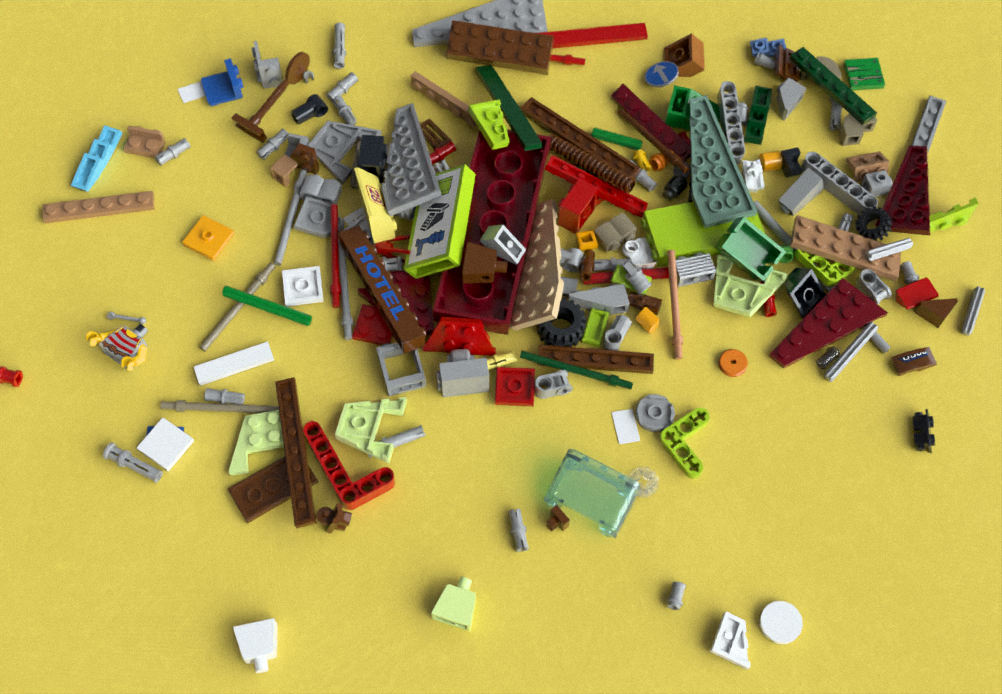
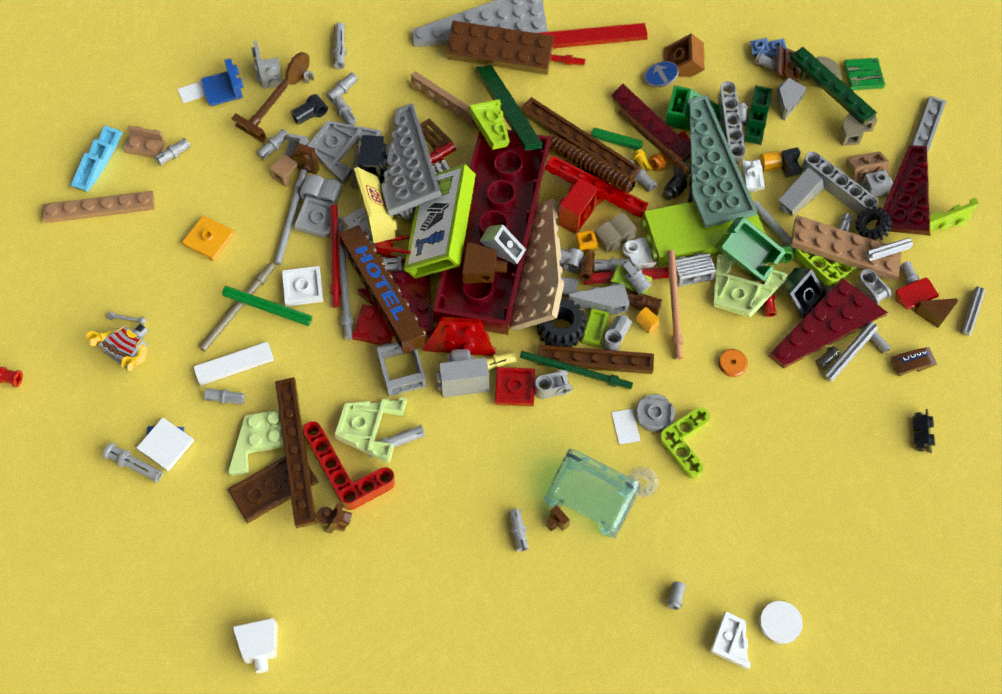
dark tan bar [161,400,279,413] -> none
yellowish green torso [431,577,476,631] -> none
light grey pin [829,97,842,131] -> none

